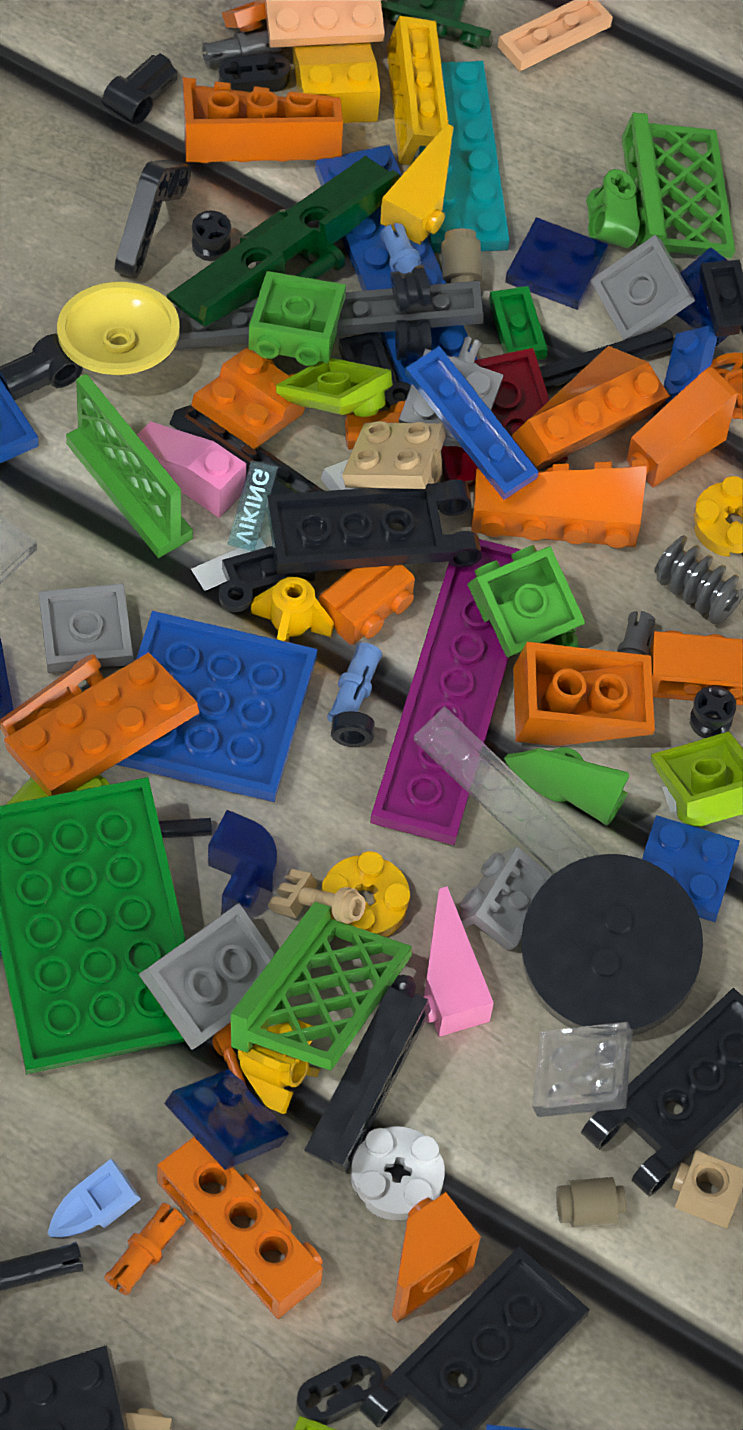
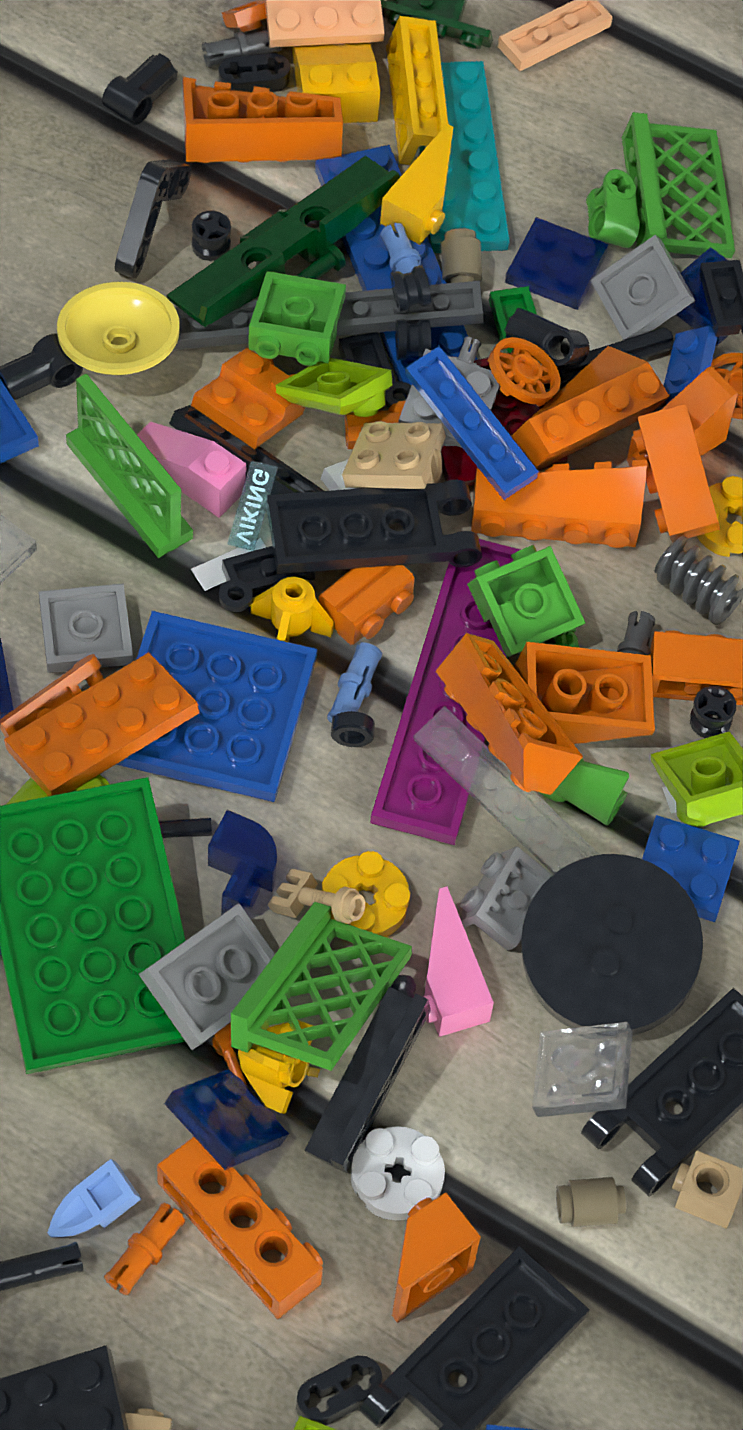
none -> orange wedge [435,633,583,795]
none -> orange wheel [488,337,561,406]
none -> black piece [504,308,590,366]
none -> orange brick [633,403,720,543]

